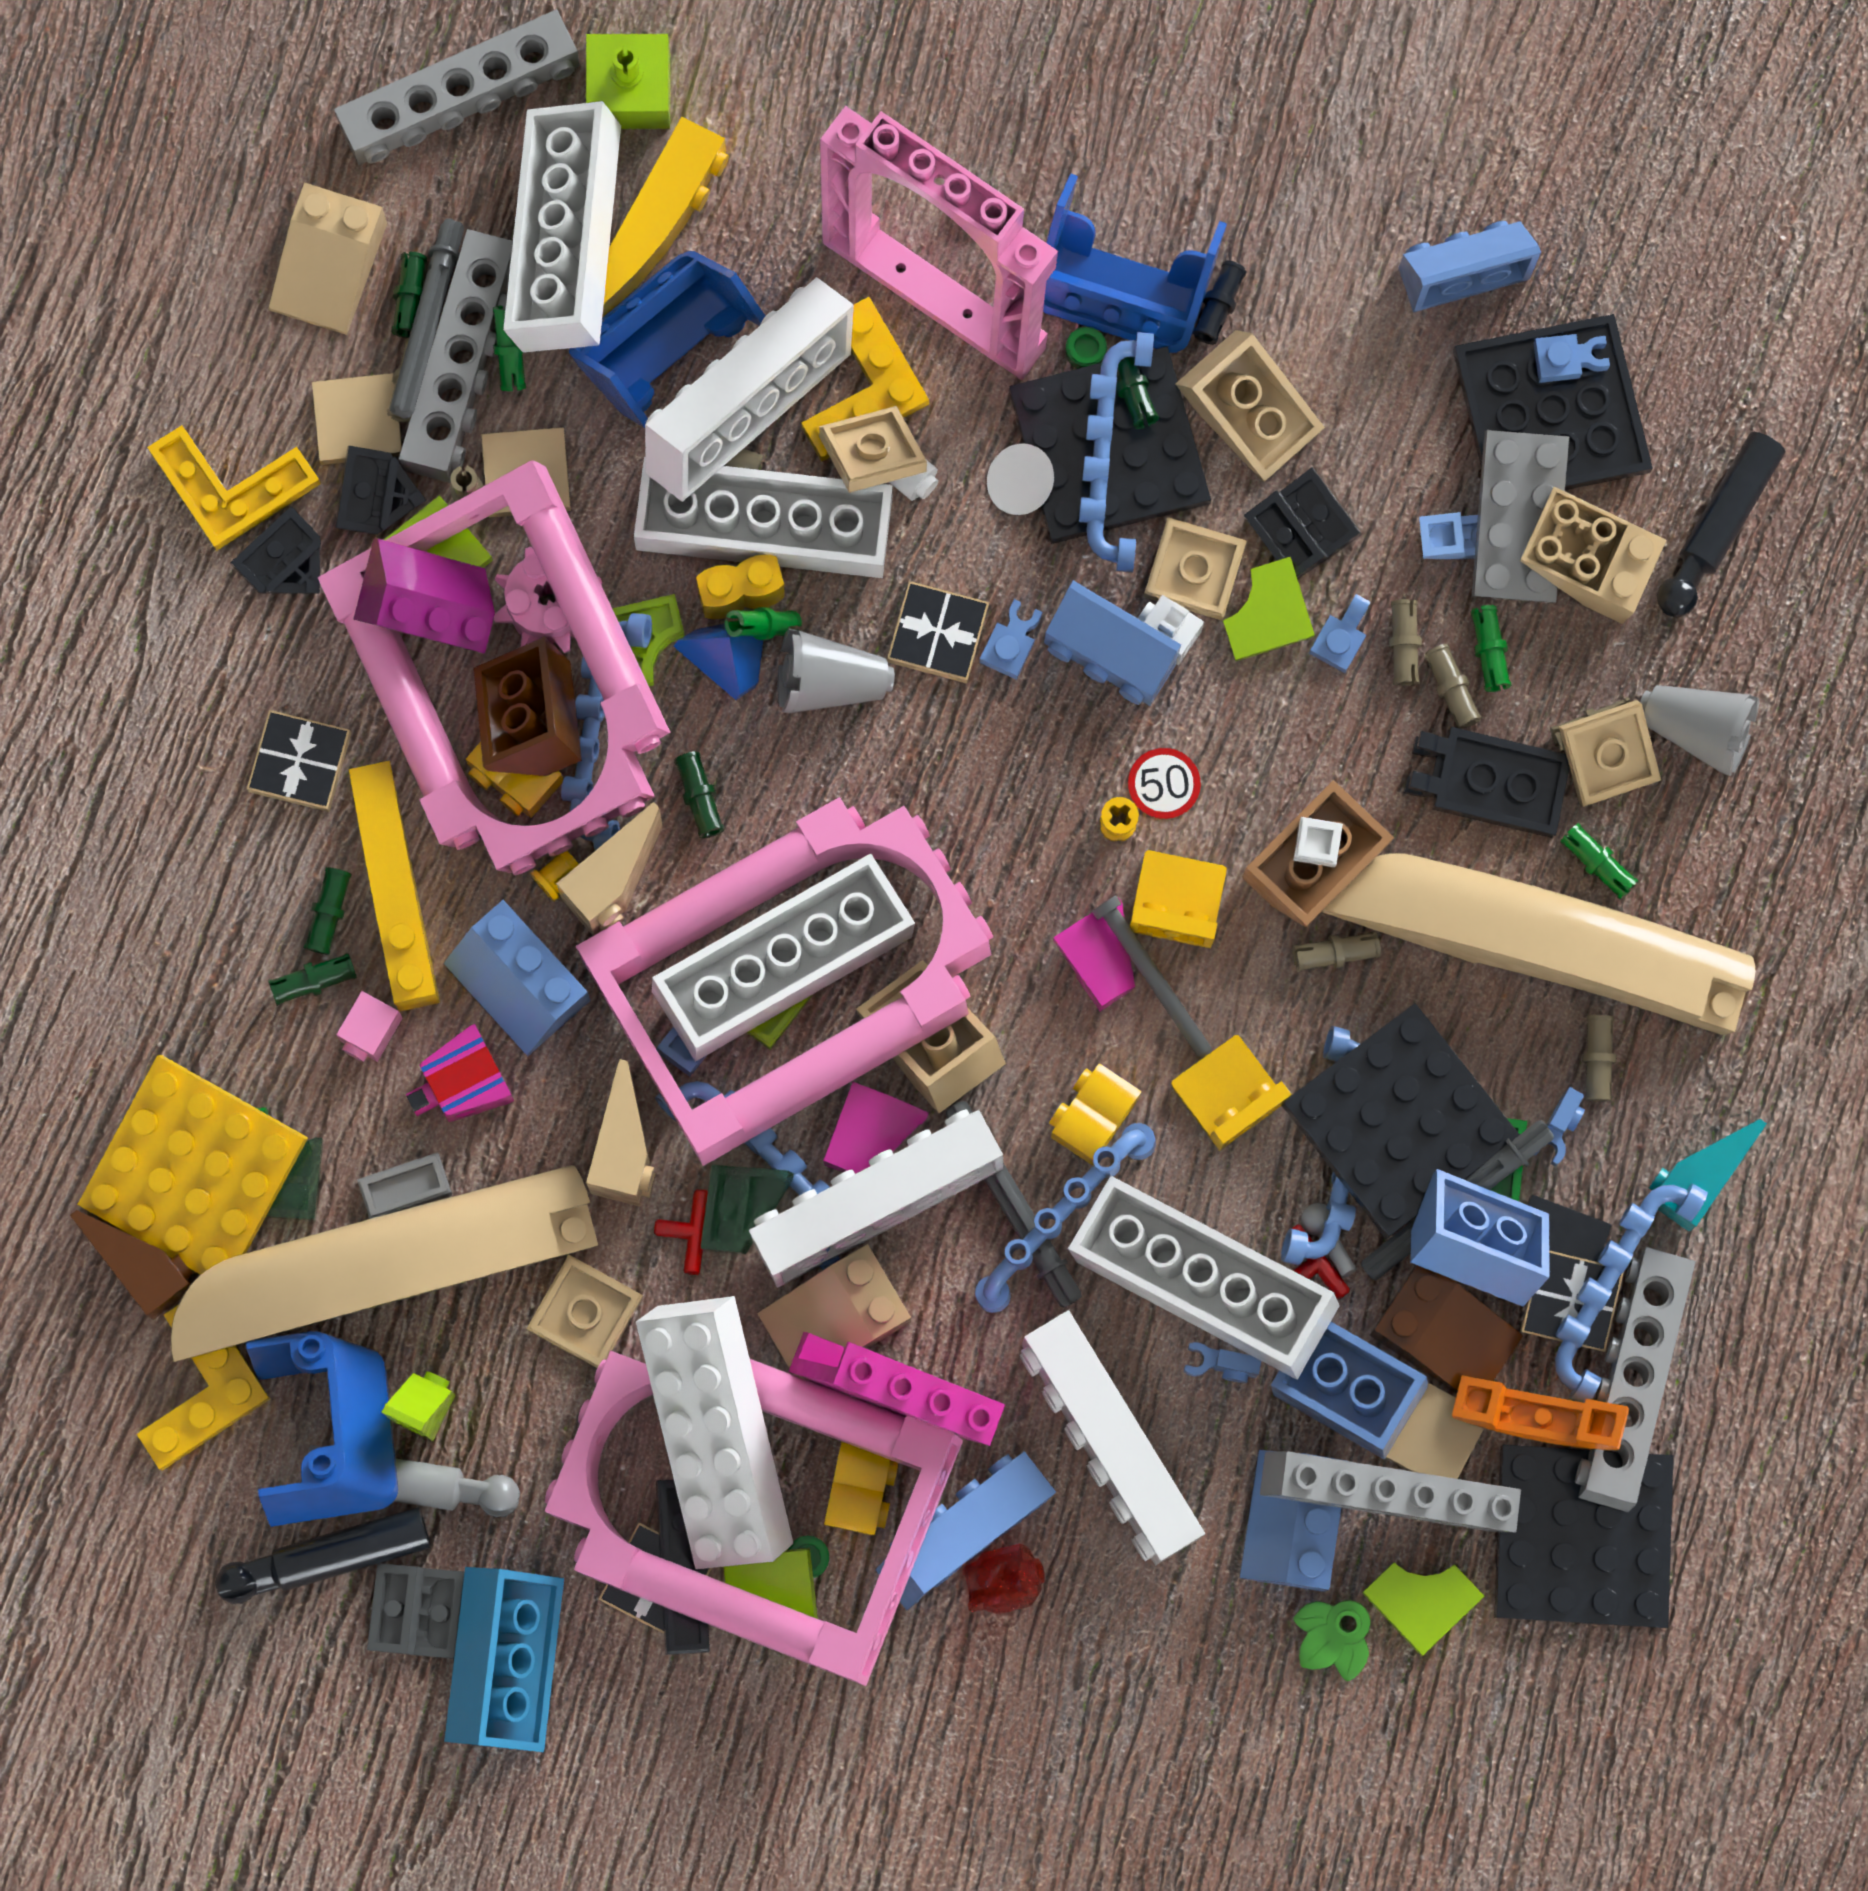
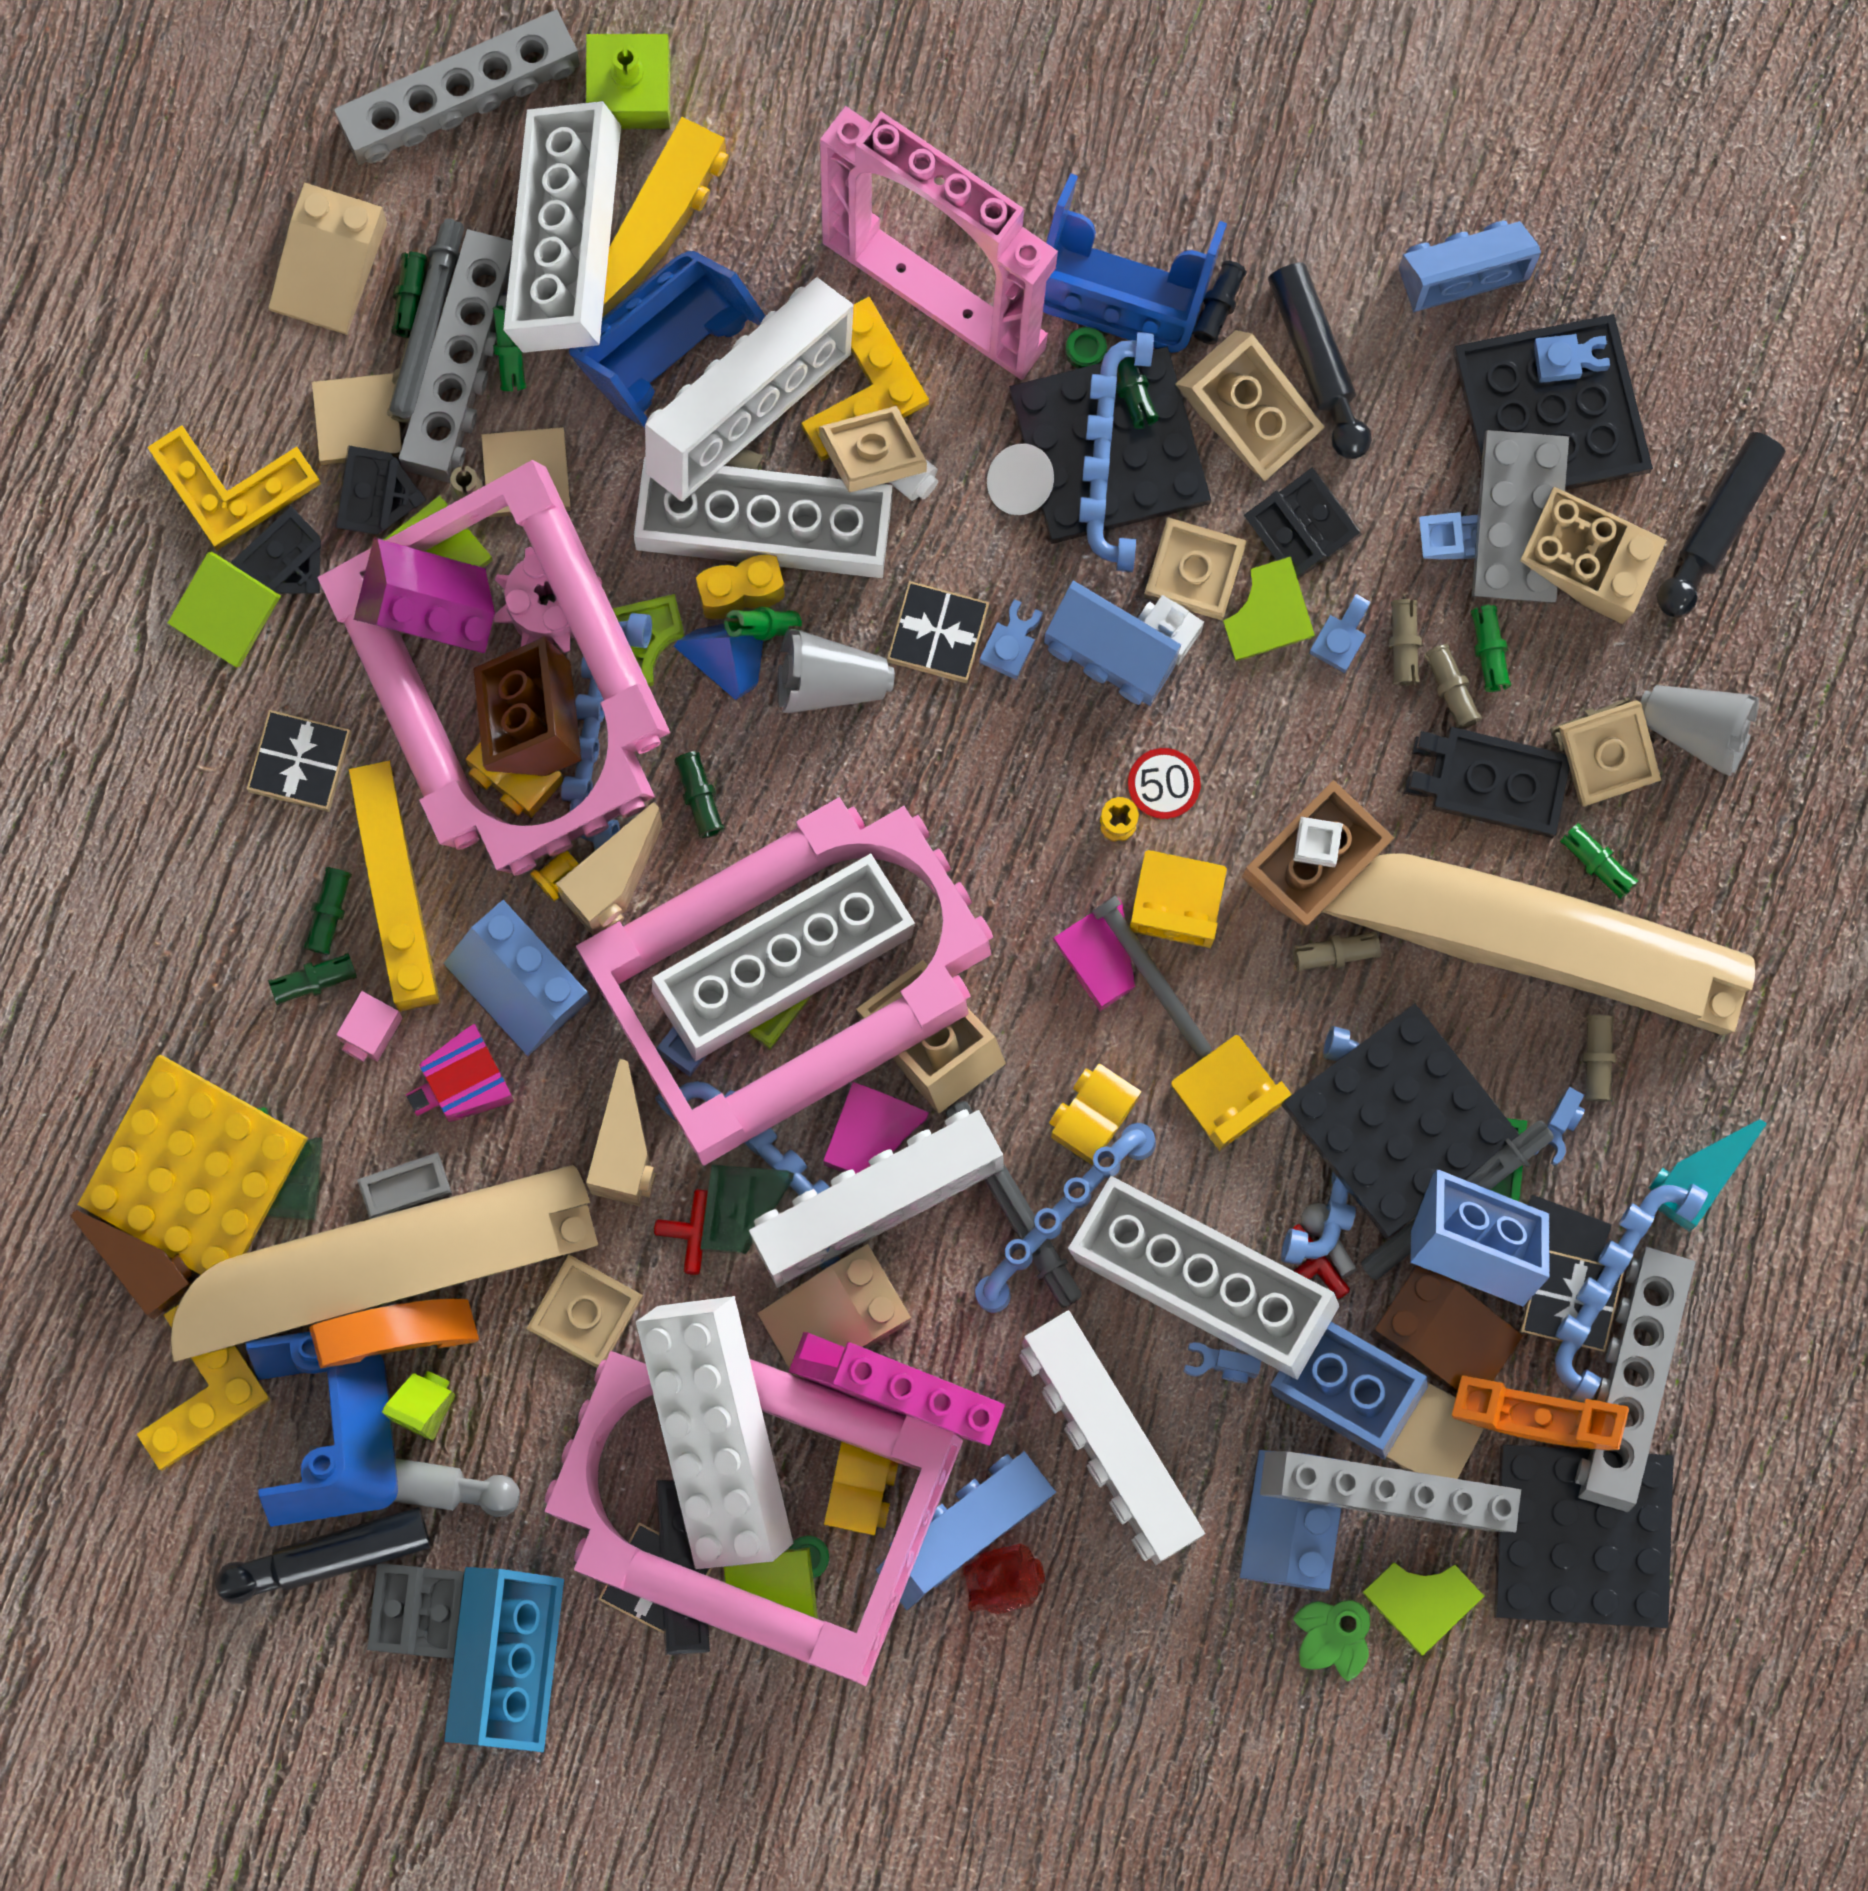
none -> lime tile [167,552,281,667]
none -> orange slope [309,1299,479,1369]
none -> black piece [1267,262,1372,459]

